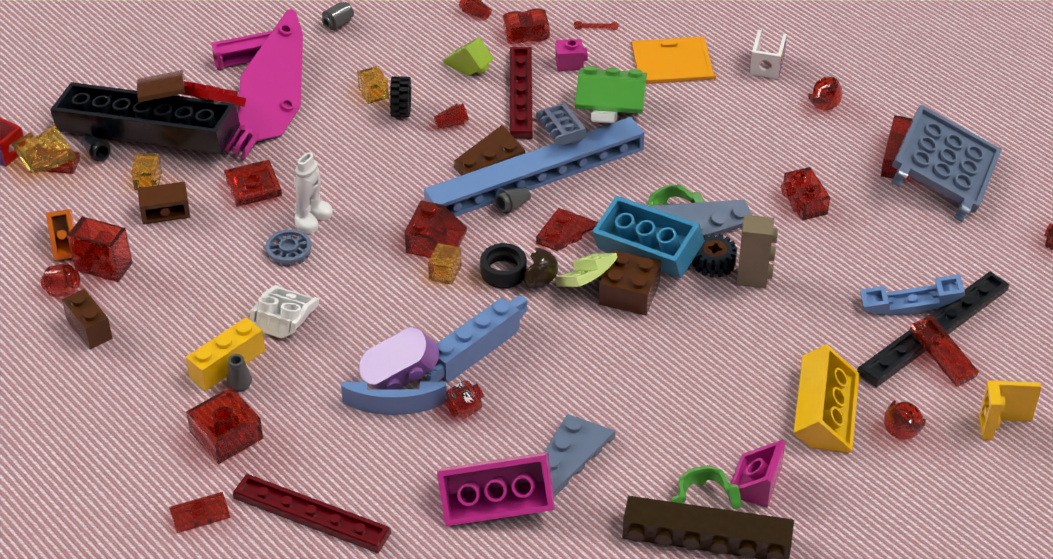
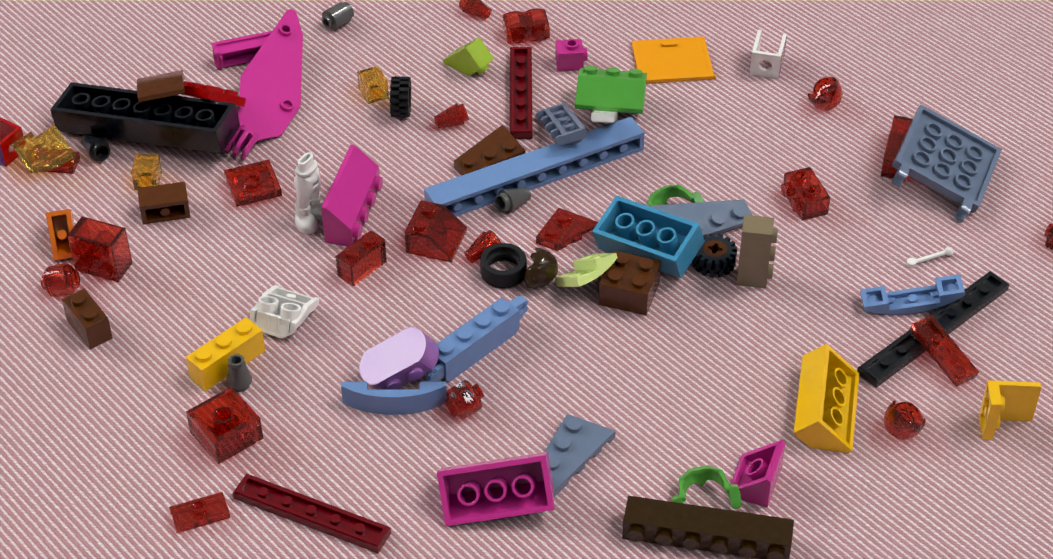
sand blue wheel [266,229,311,266] -> none
clear yellow brick [428,243,462,285] -> none
clear red hinge [574,21,619,30] -> none
none -> dark pink slope [321,145,383,247]
none -> clear red brick [335,230,387,286]
none -> clear red cone [464,230,501,263]
none -> white hinge [907,247,954,268]

